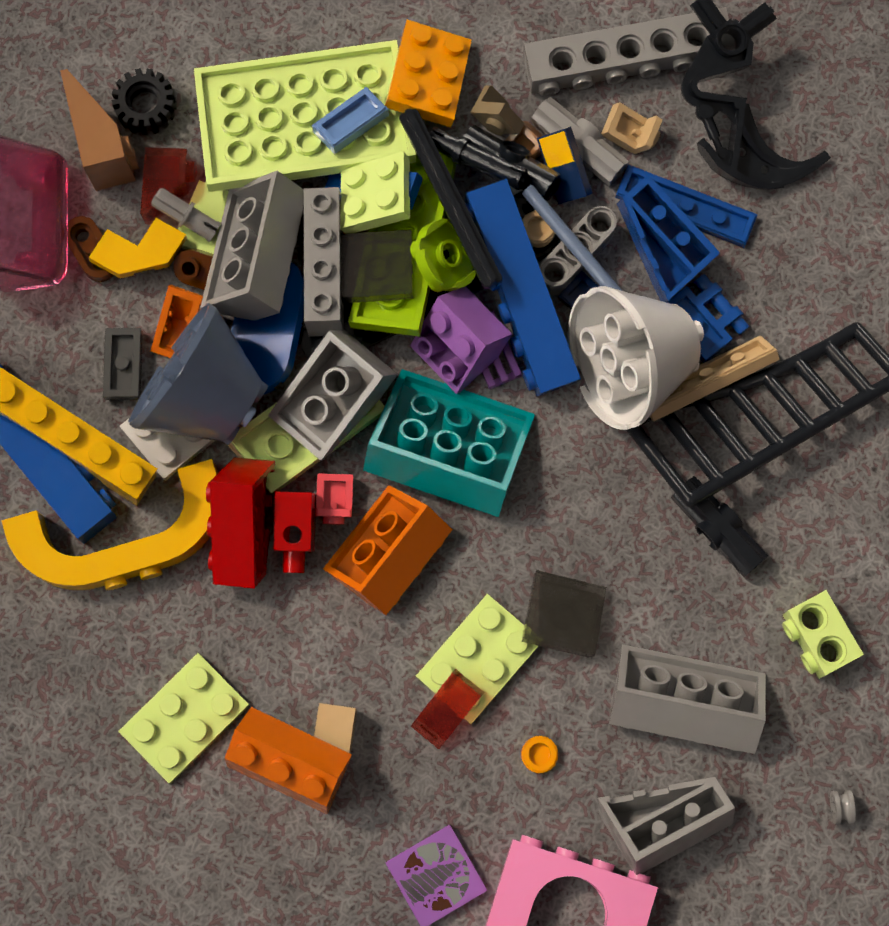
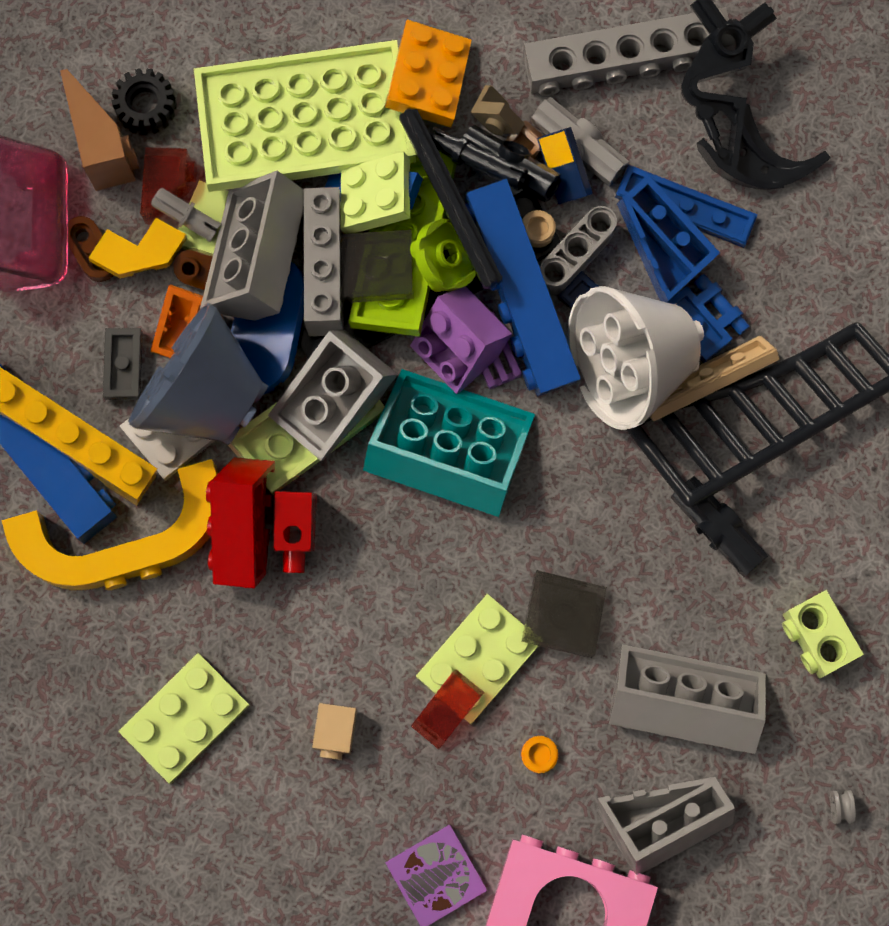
orange slope [224,707,352,814] -> none
medium blue tile [312,87,389,155] -> none
coral bracket [315,473,353,525] -> none
orange slope [323,485,453,615] -> none
sand blue bar [522,185,623,291] -> none
tan bracket [601,102,662,154] -> none

